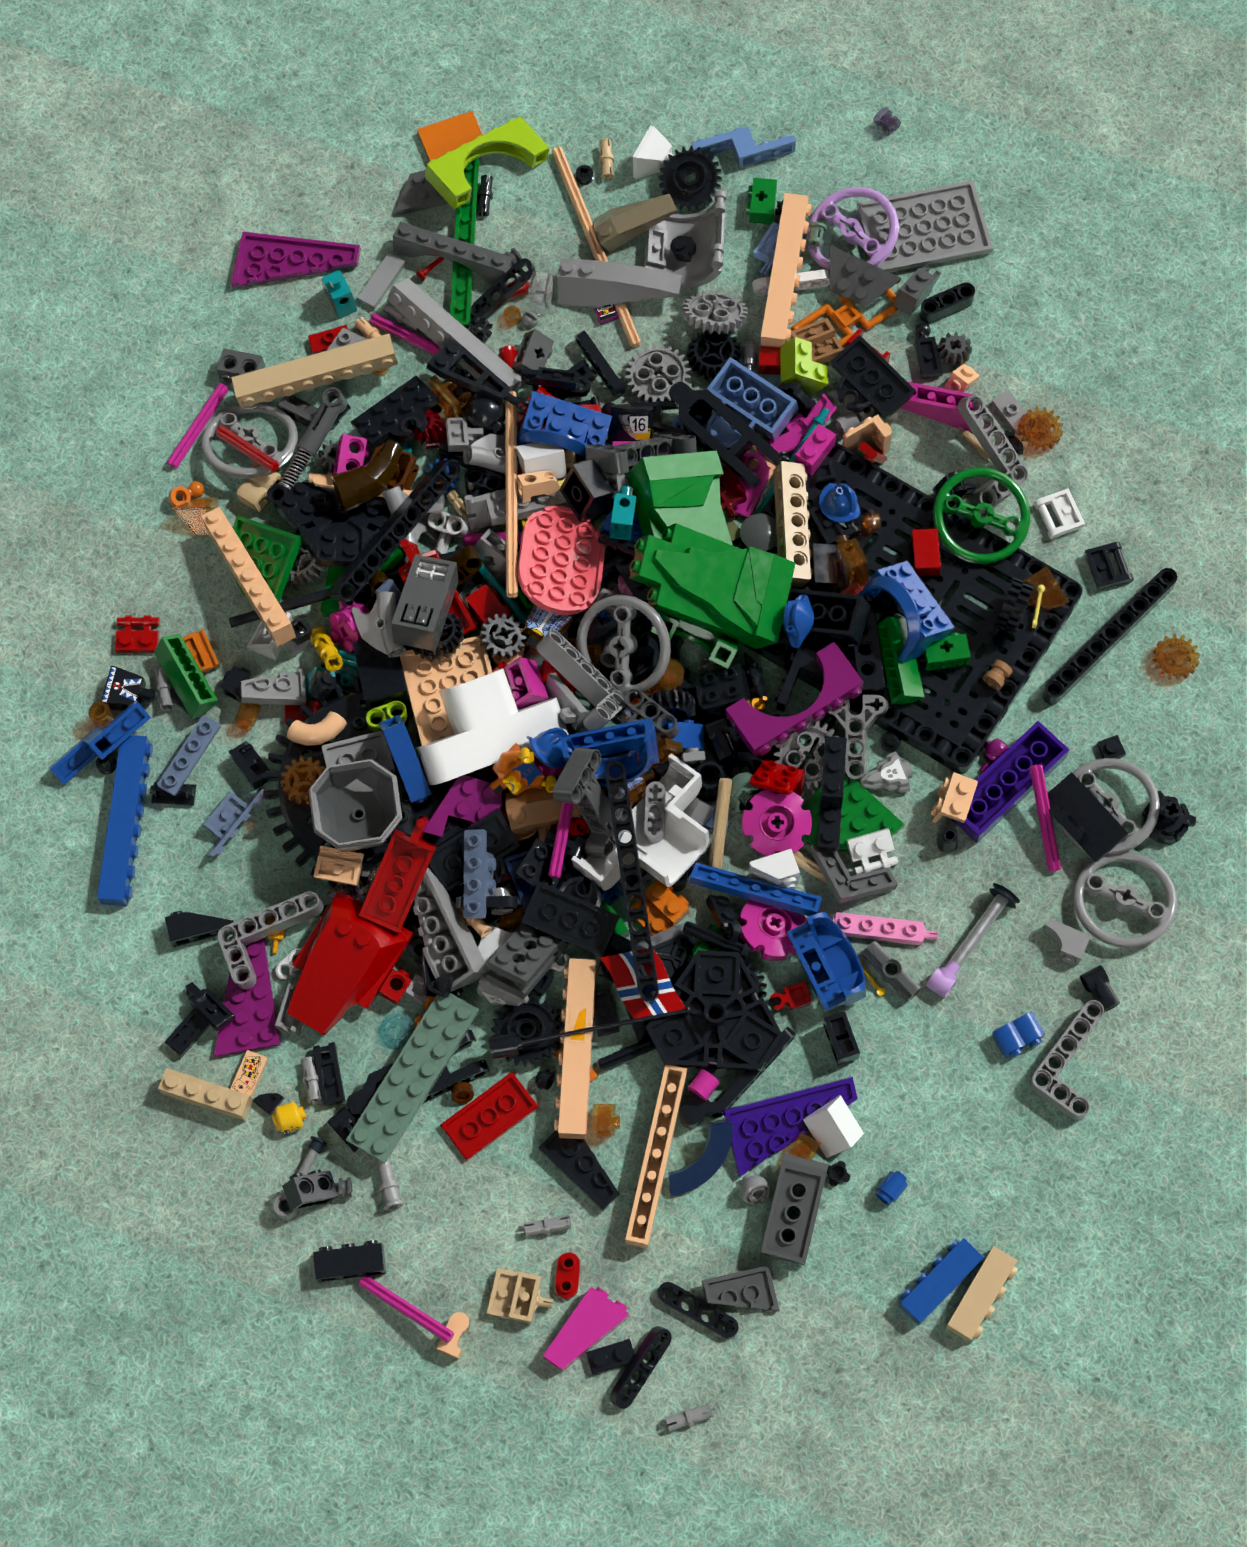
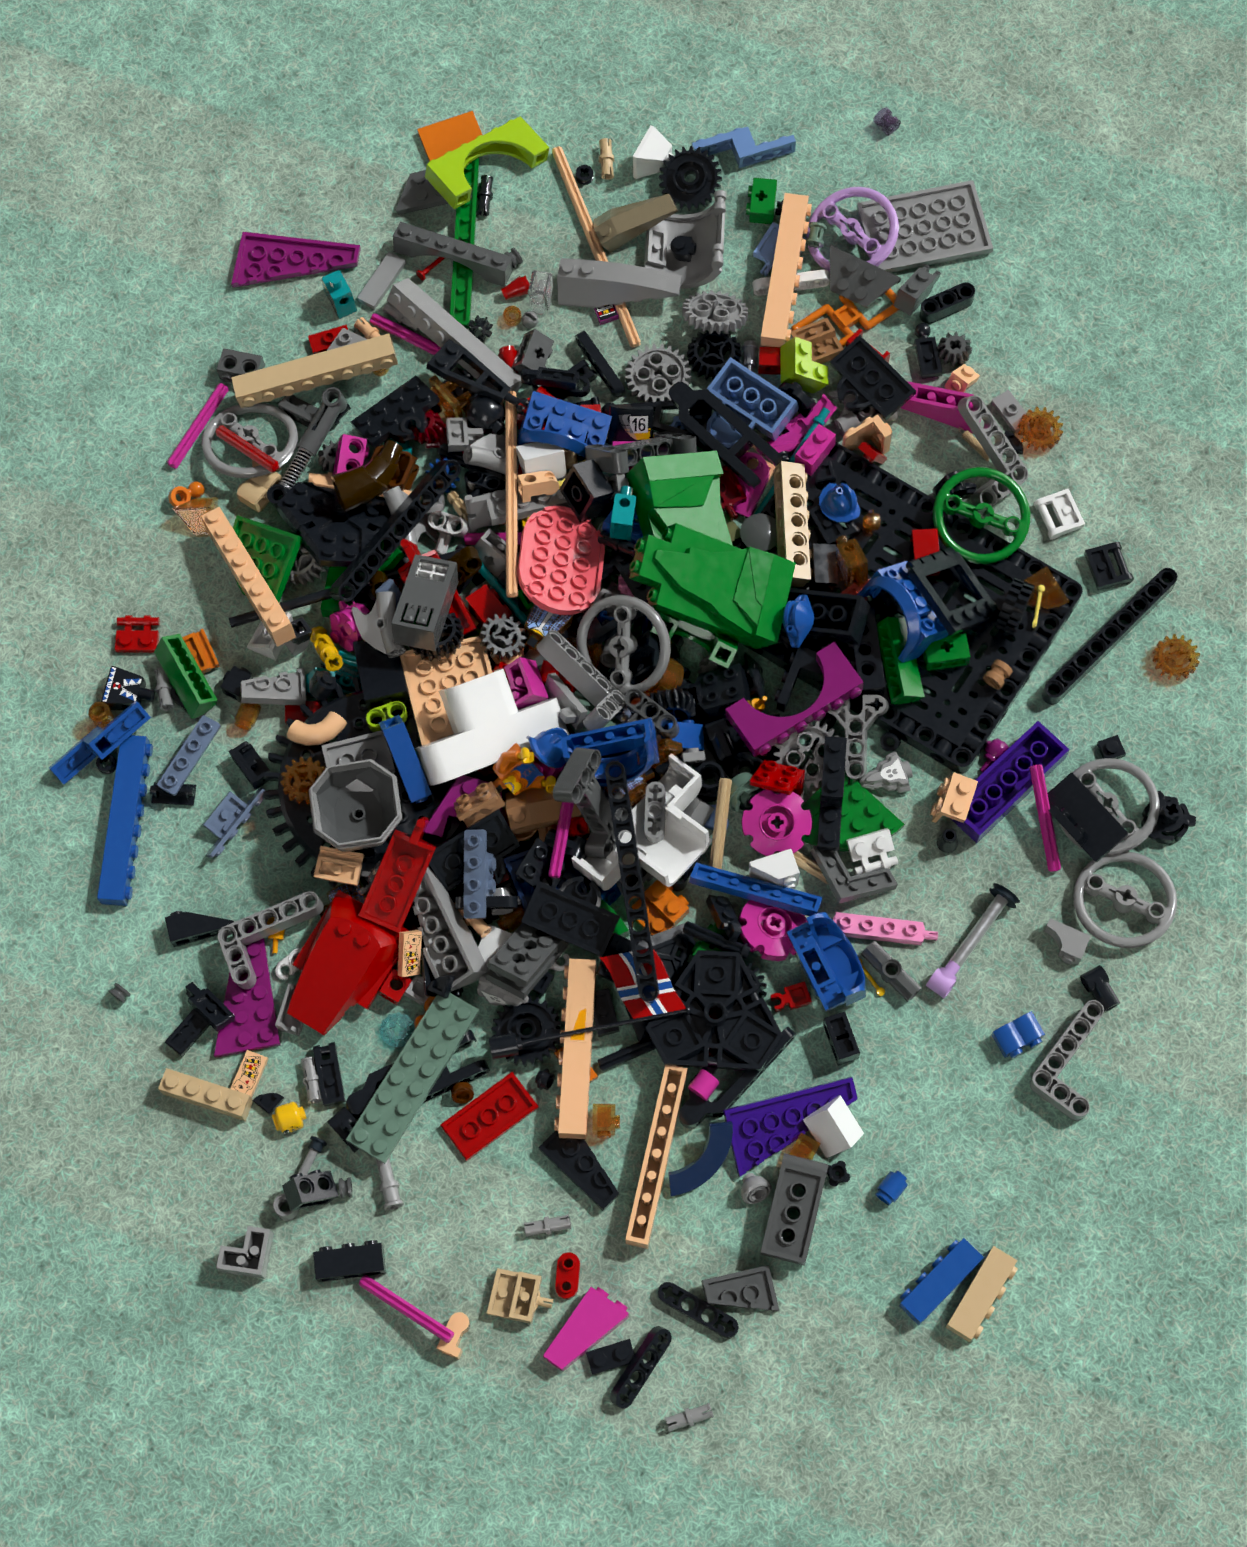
black beam [471,258,535,318] -> none
none -> dark grey bush [108,983,131,1003]
none -> light grey brick [216,1226,274,1279]
none -> light nougat tile [398,930,422,977]
none -> medium nougat bracket [453,781,505,827]
none -> black hinge [906,547,1000,636]

